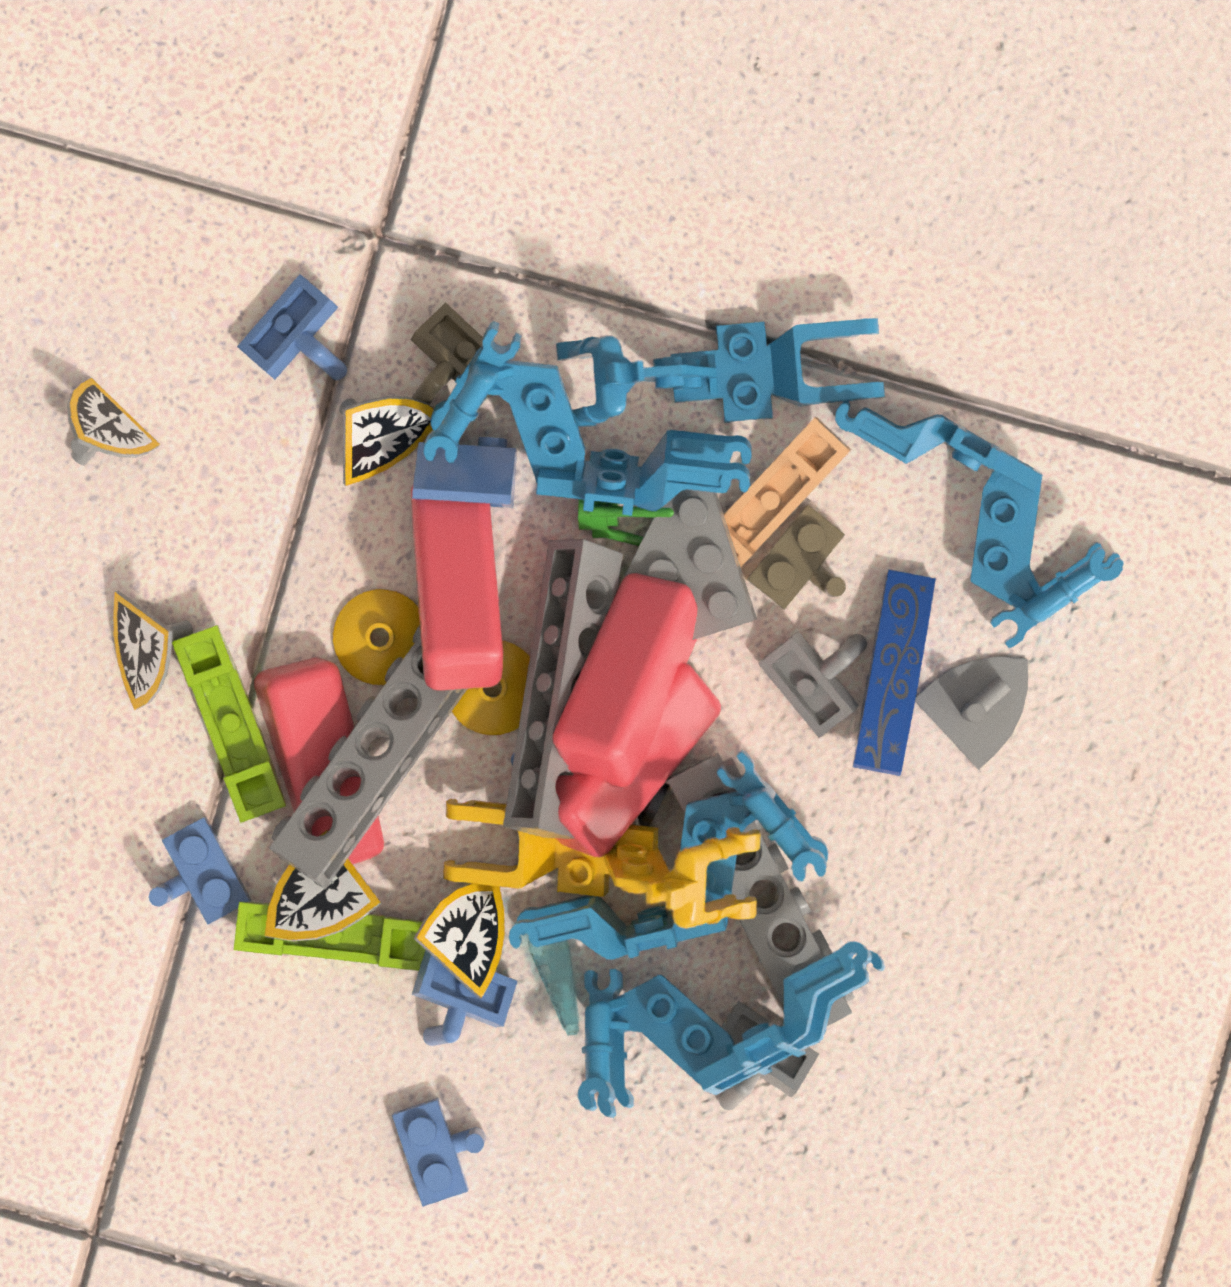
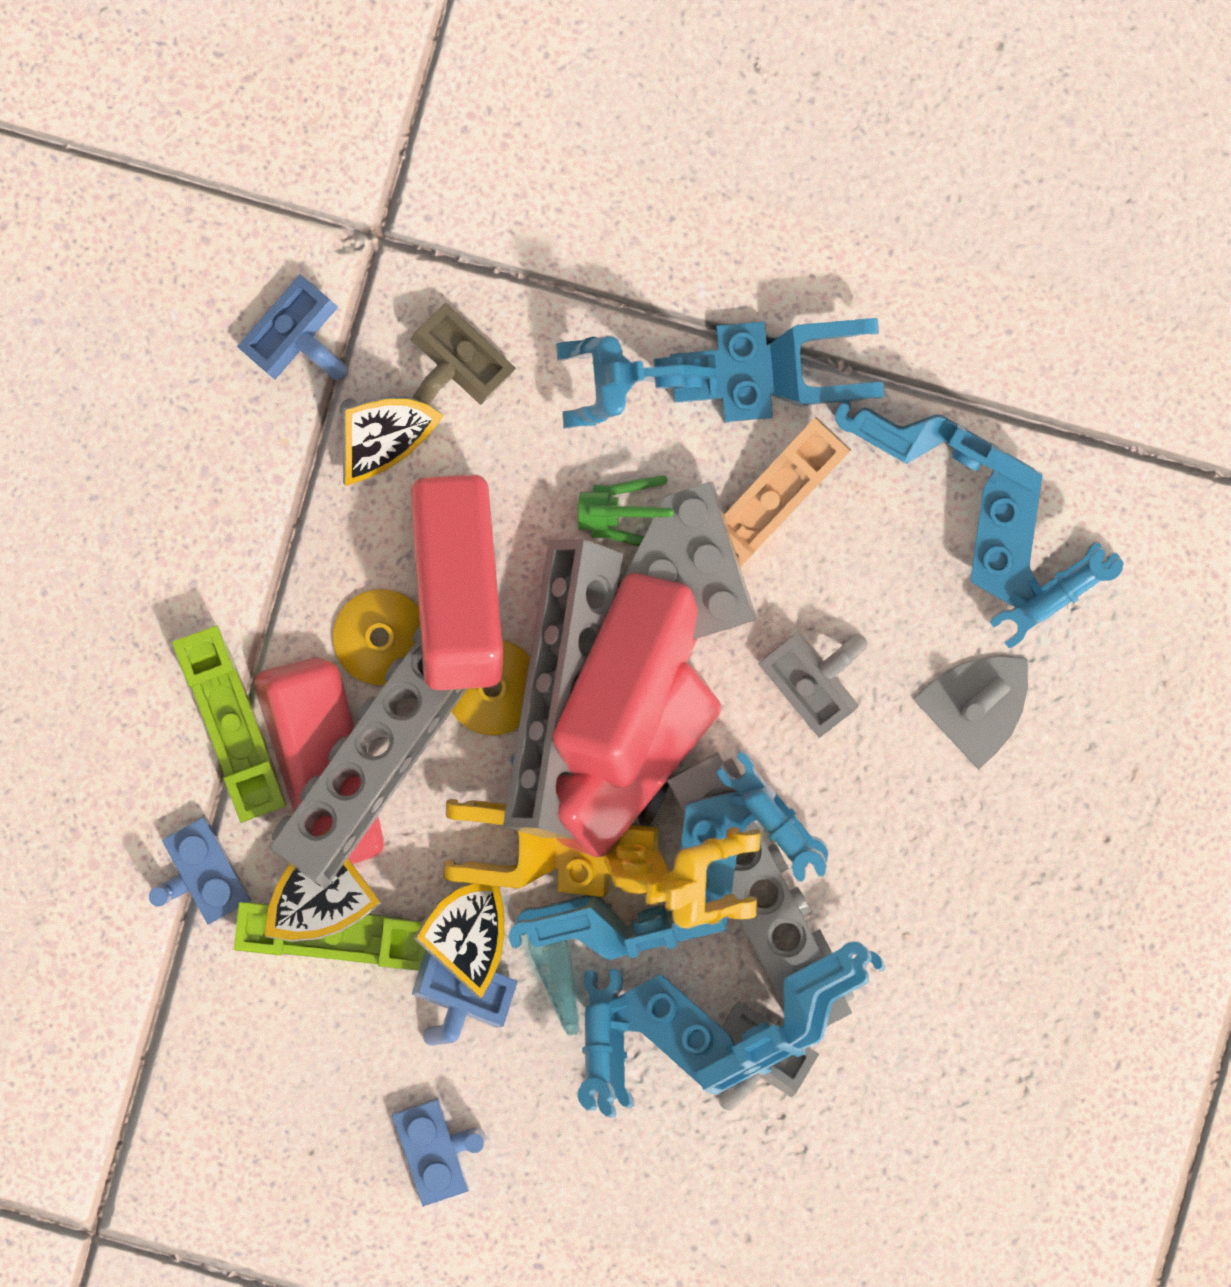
shield [67,378,160,465] -> none
shield [113,591,193,710] -> none
medium blue slope [412,437,517,508] -> none
dark azure piece [423,321,752,516] -> none
dark tan plate [747,505,846,610] -> none
blue slope [853,569,936,776] -> none

